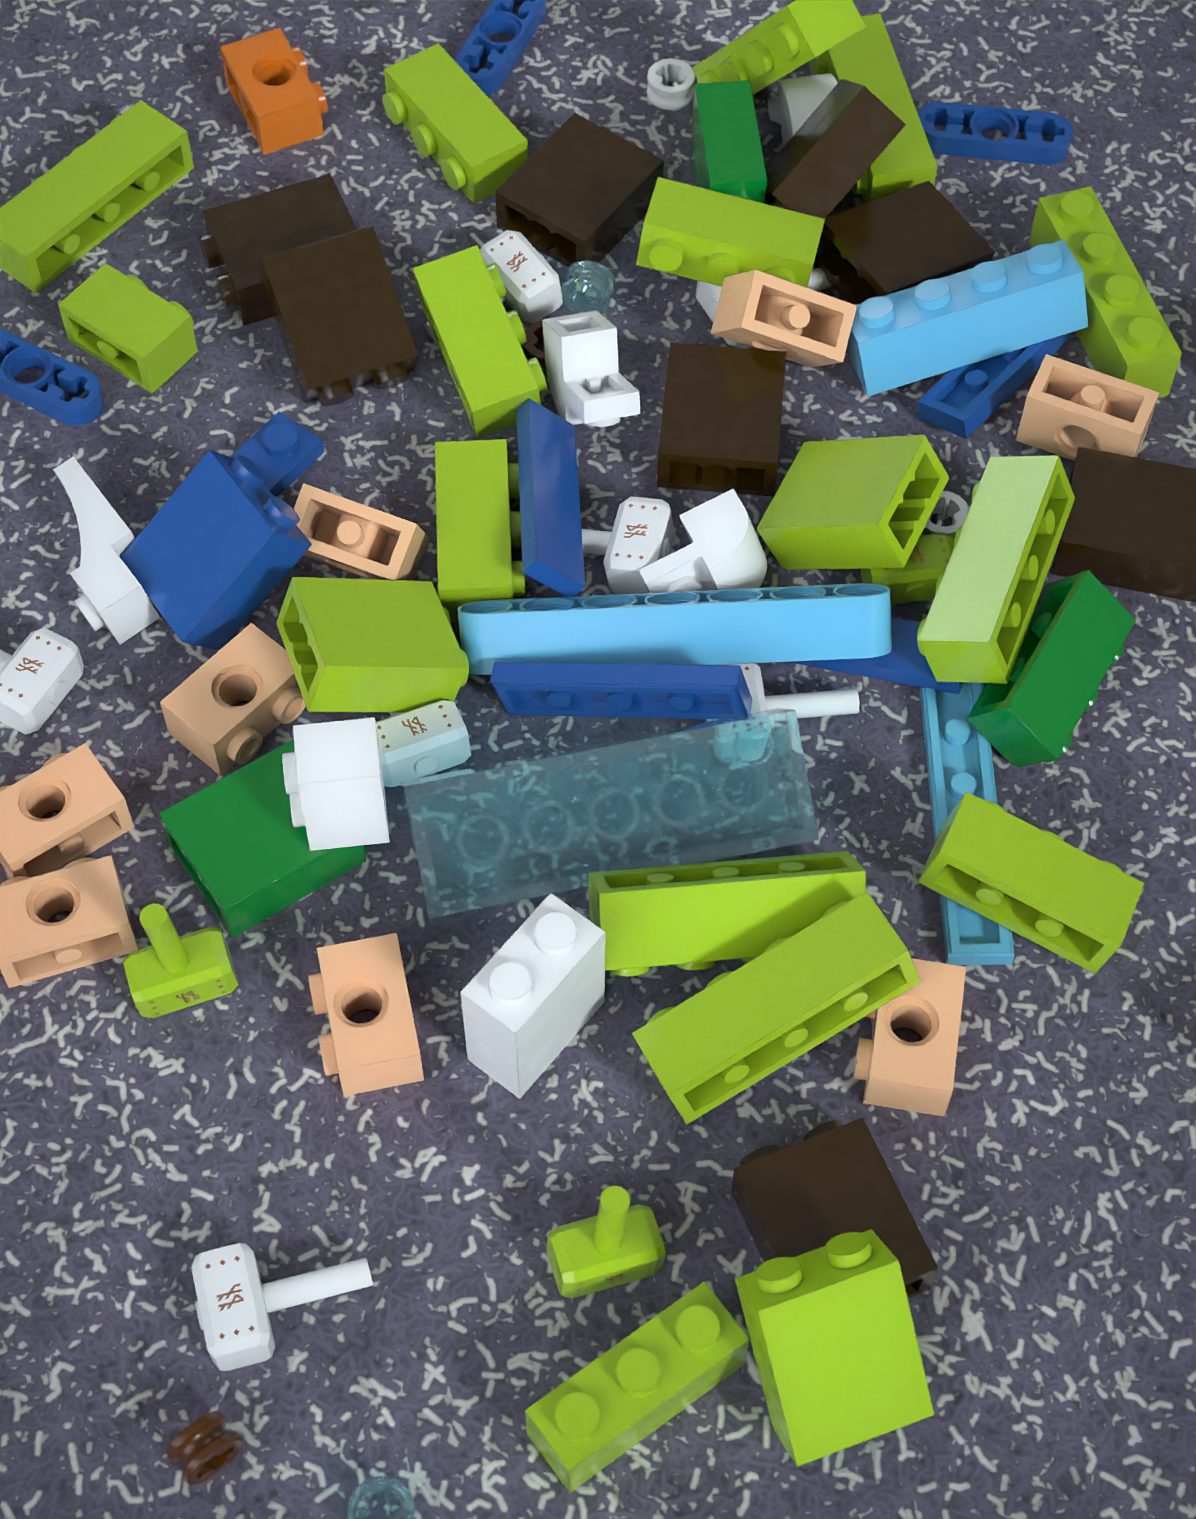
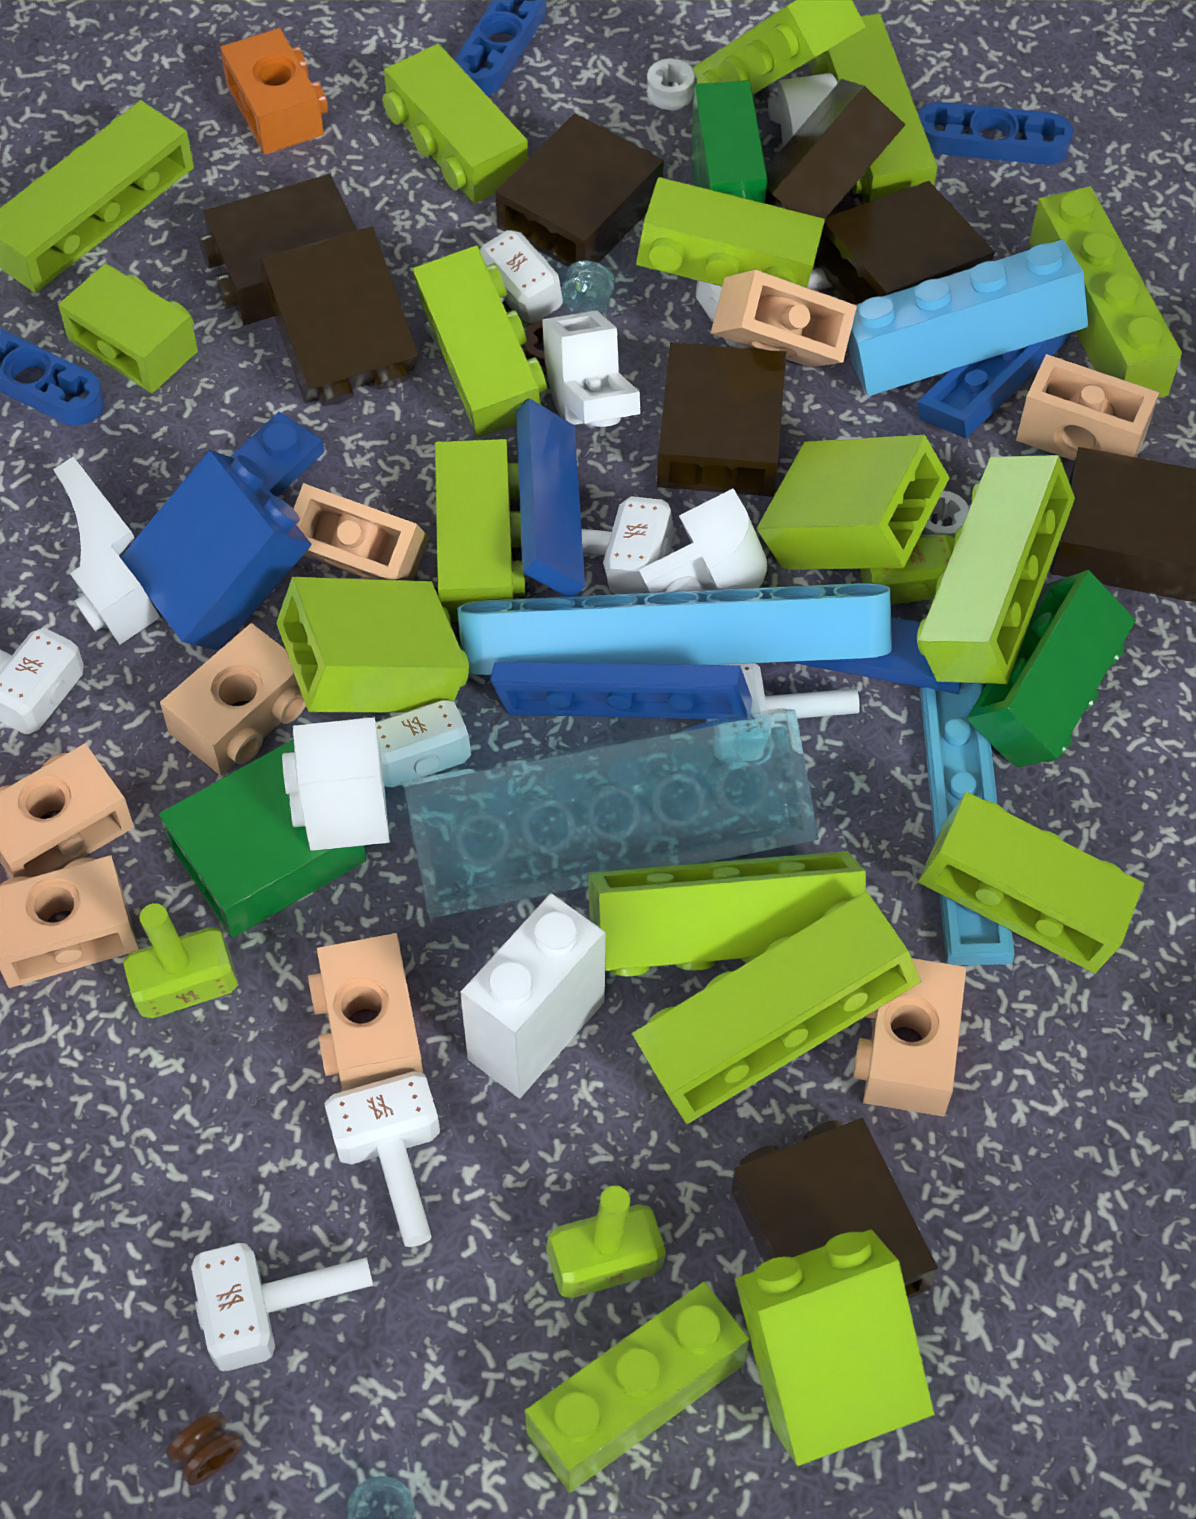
none -> white piece [324,1071,440,1247]

